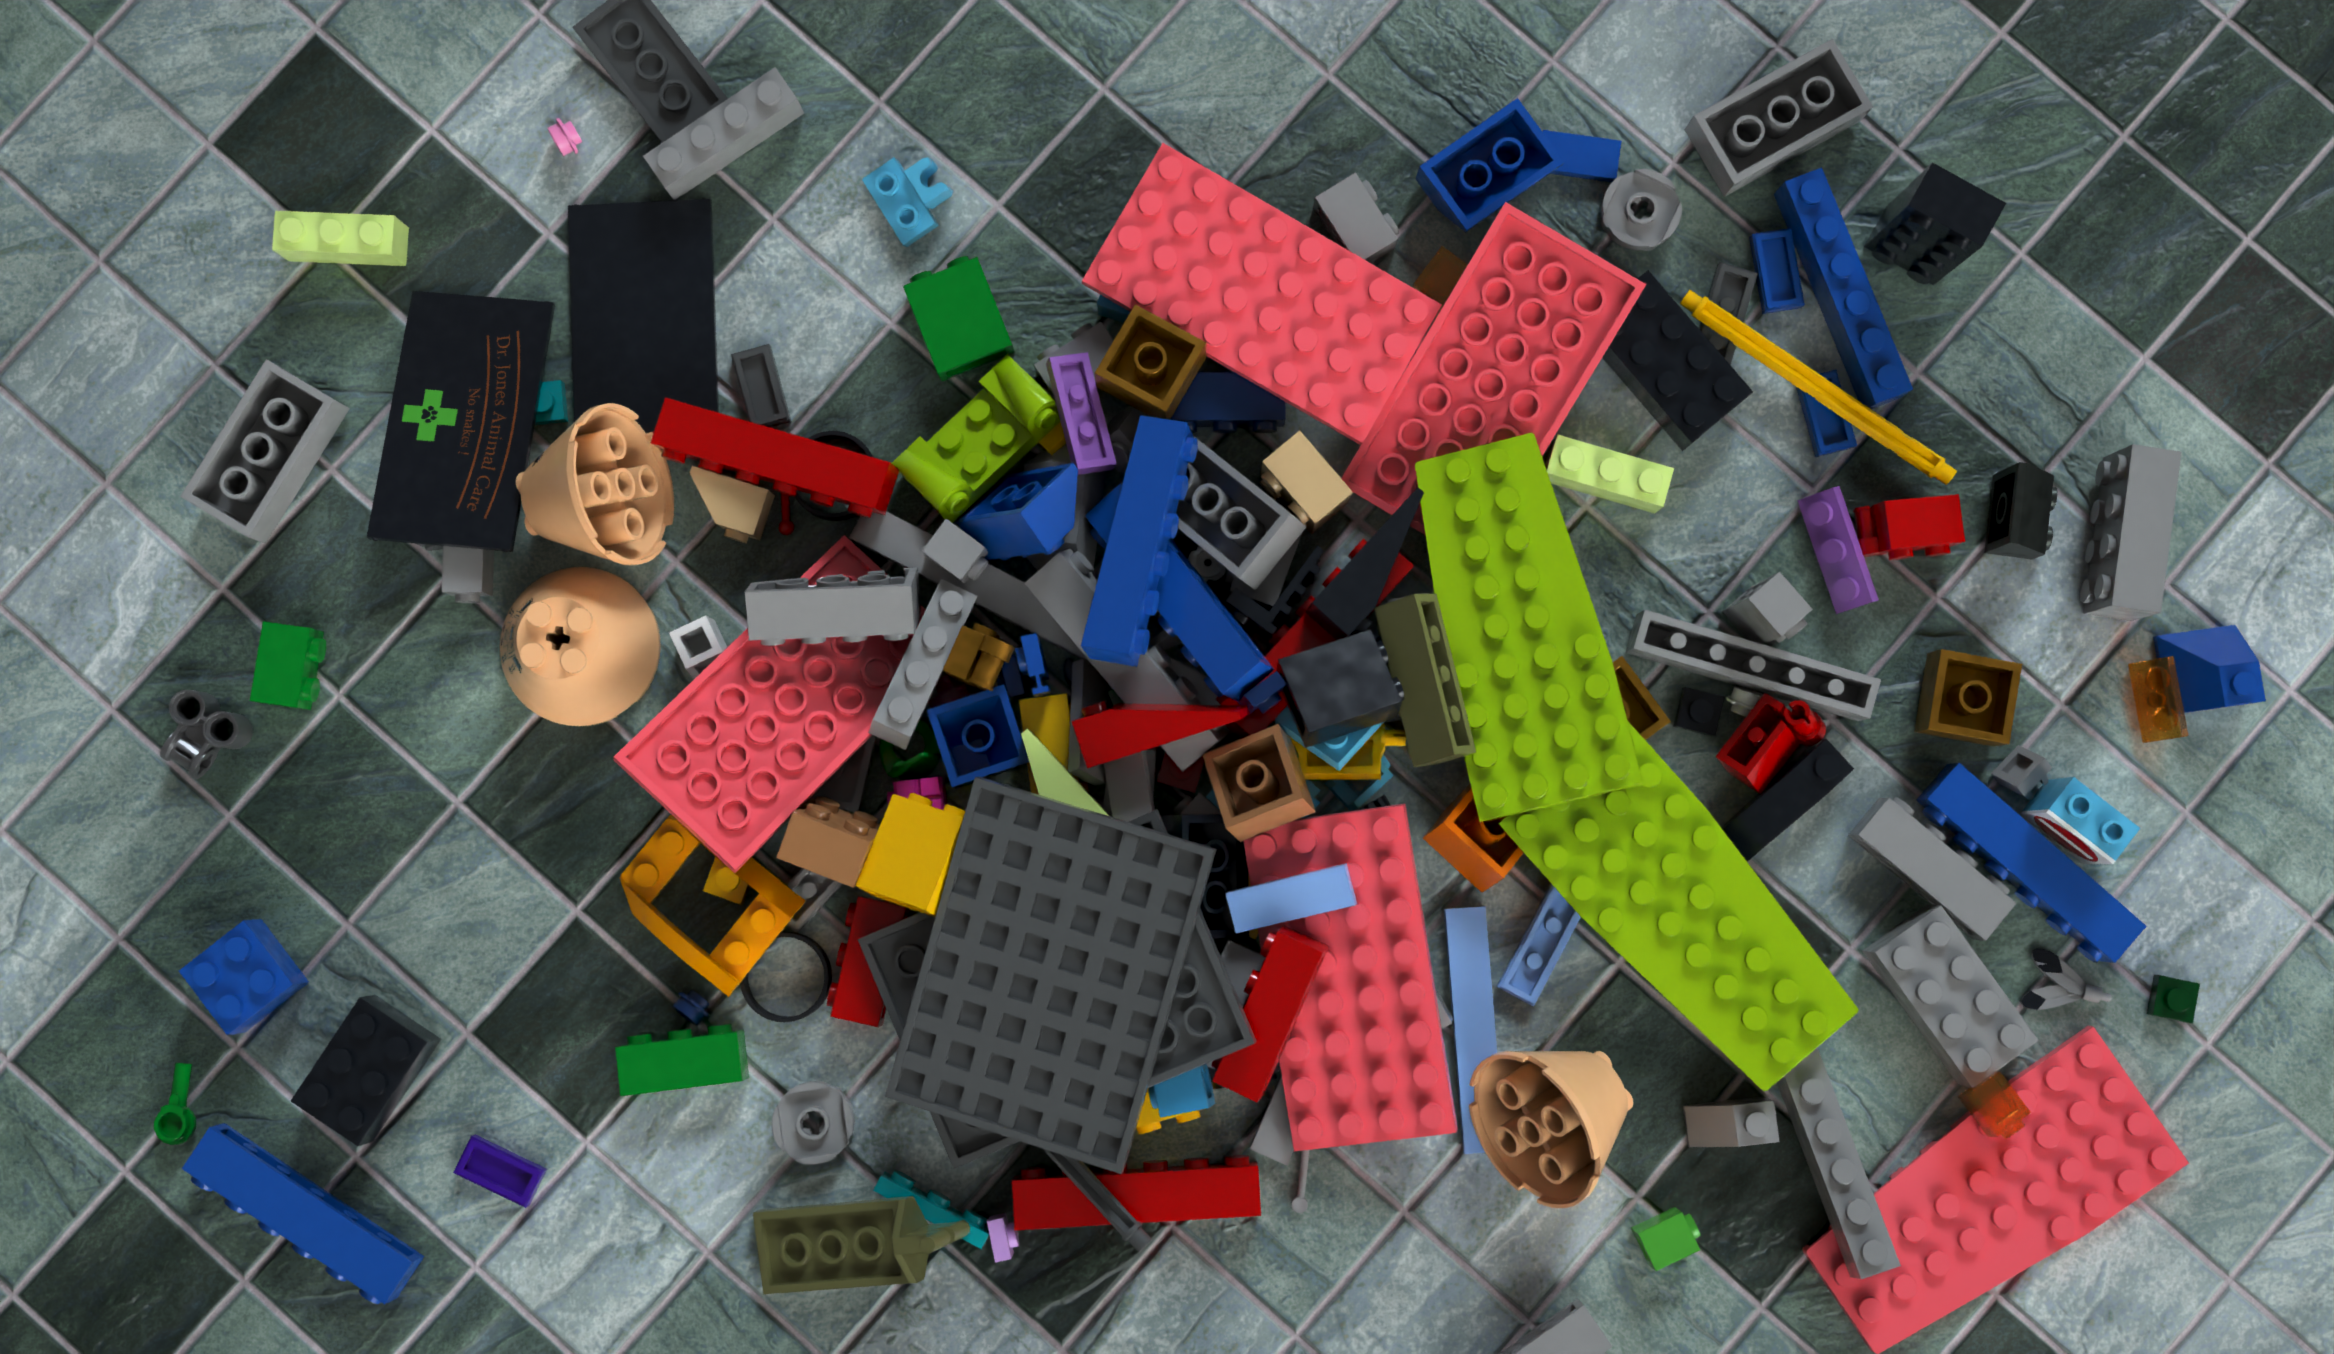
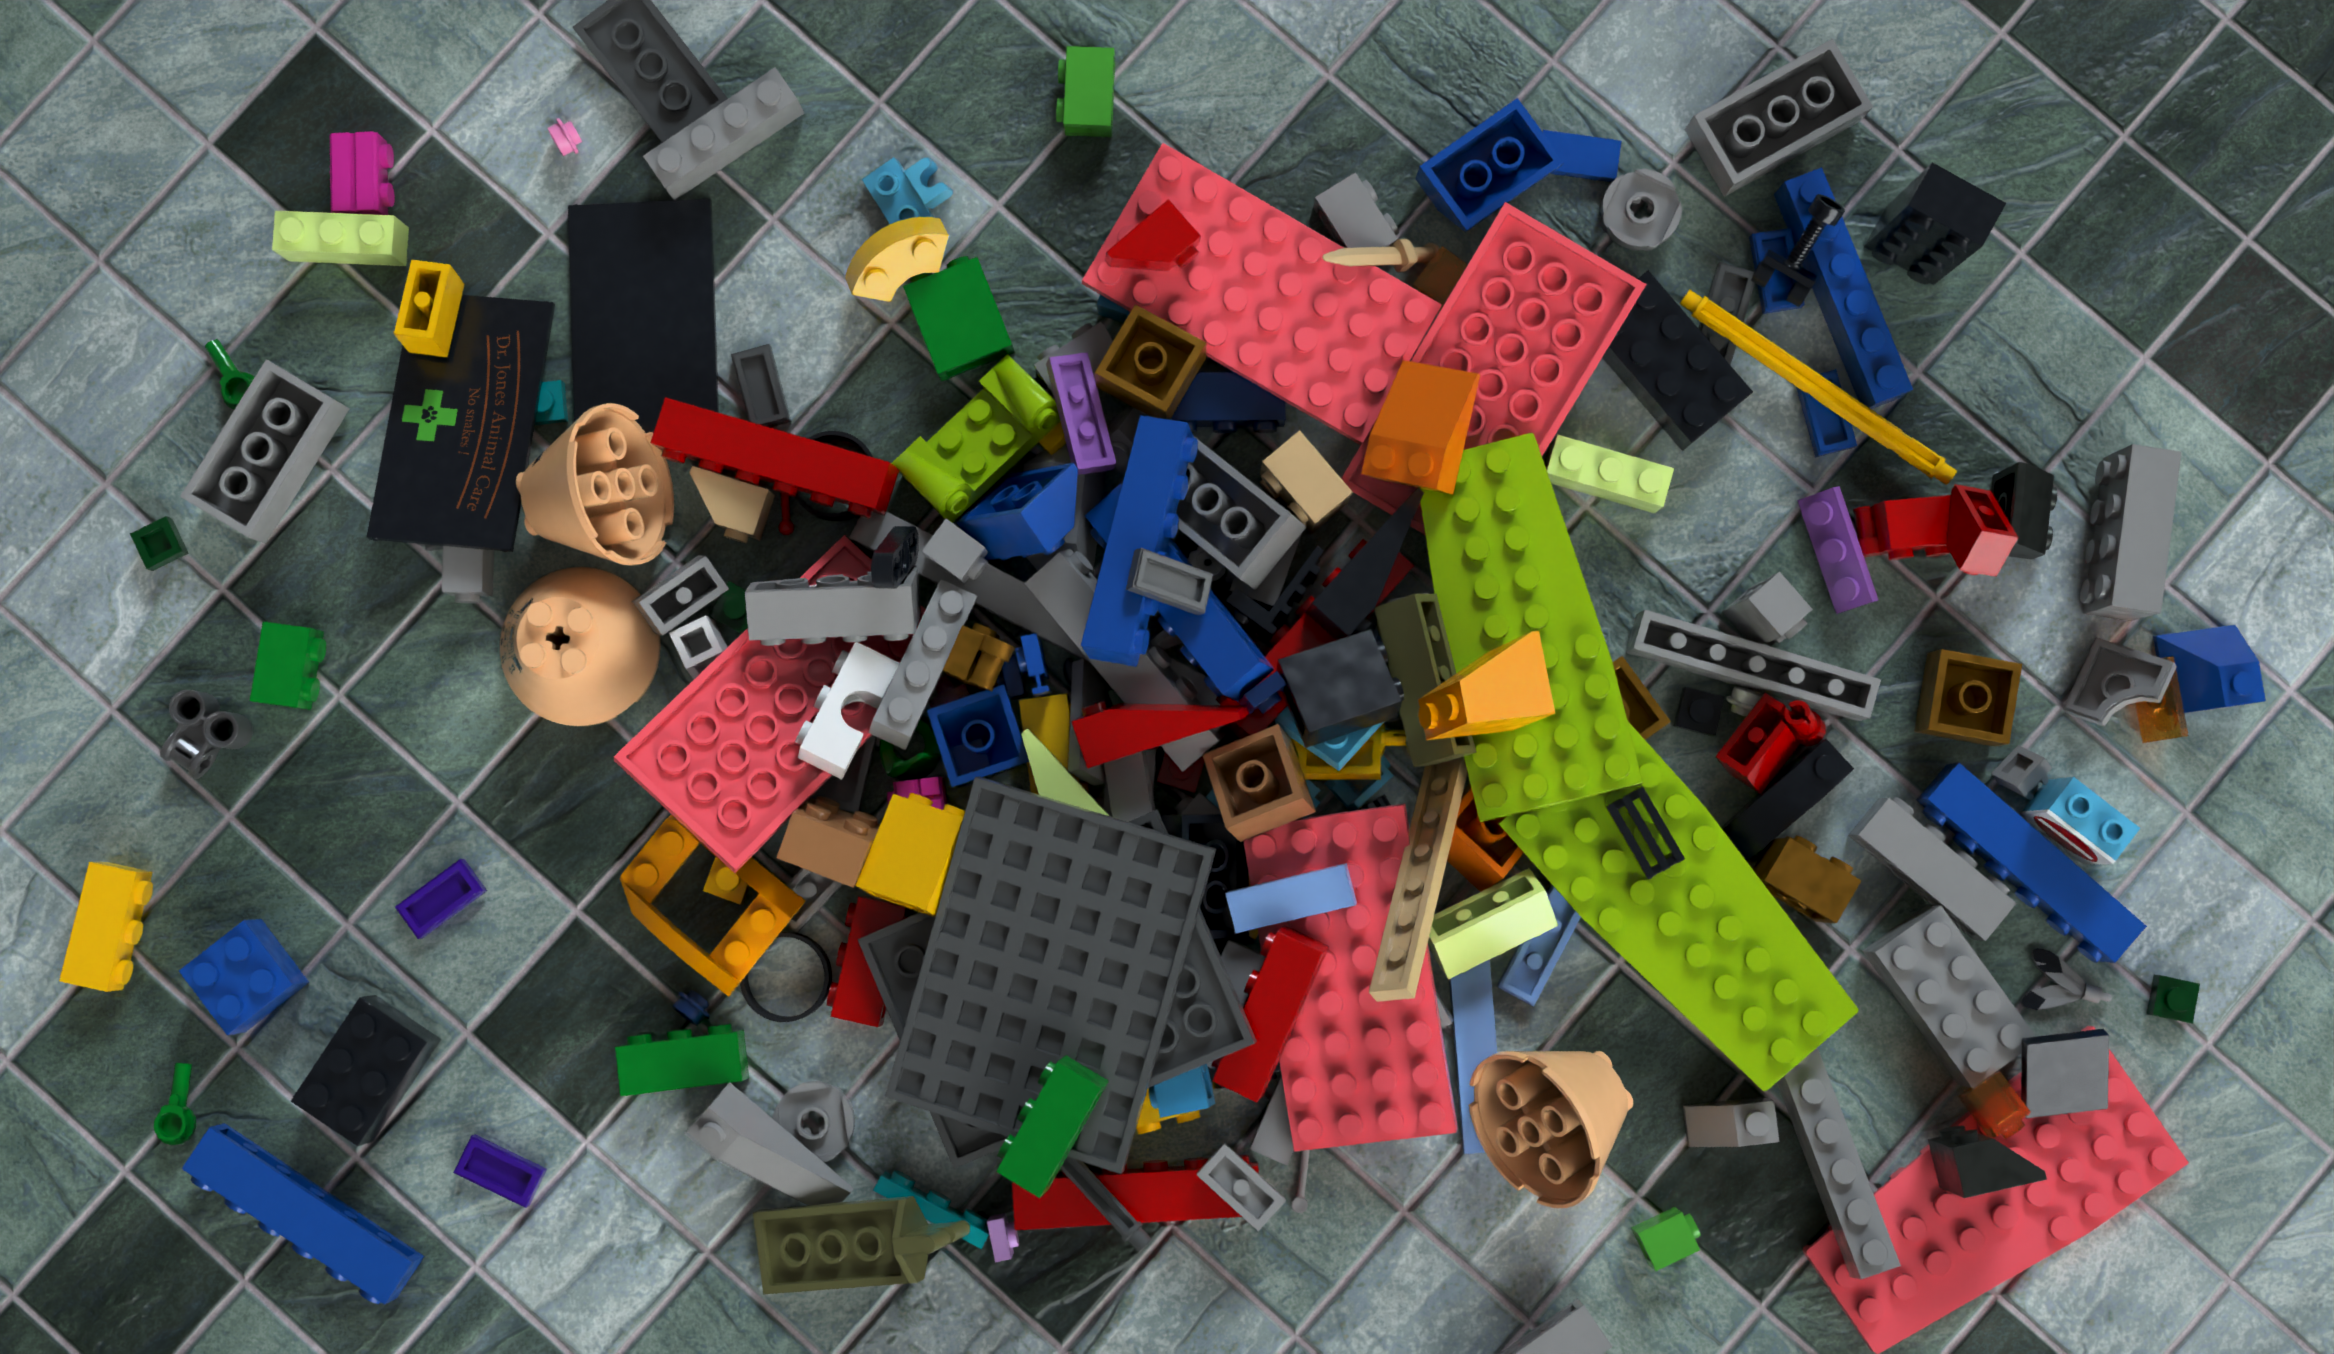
none -> yellow brick [59,862,153,992]
none -> dark green plate [130,516,189,571]
none -> green plate [205,339,255,410]
none -> dark pink brick [330,131,395,215]
none -> yellow brick [394,260,465,358]
none -> dark purple tile [395,859,487,939]
none -> light grey brick [632,555,729,636]
none -> light grey wedge [684,1082,854,1205]
none -> dark green plate [709,581,748,634]
none -> white arch [795,642,900,780]
none -> yellow brick [845,217,949,302]
none -> black beam [871,526,919,589]
none -> green brick [996,1055,1109,1198]
none -> bright green brick [1056,46,1115,137]
none -> red slope [1105,199,1201,271]
none -> dark grey tile [1126,548,1213,615]
none -> light grey plate [1197,1142,1286,1232]
none -> tan sword [1322,239,1442,272]
none -> orange slope [1361,360,1480,495]
none -> tan plate [1369,756,1468,1002]
none -> light orange slope [1418,631,1555,740]
none -> yellowish green brick [1428,868,1558,980]
none -> black tile [1605,786,1685,879]
none -> black bar [1751,194,1845,307]
none -> pearl gold brick [1753,835,1861,923]
none -> pearl dark grey slope [1928,1126,2047,1198]
none -> red slope [1947,484,2019,577]
none -> tile [2021,1029,2109,1118]
none -> light grey tile [2063,637,2177,726]

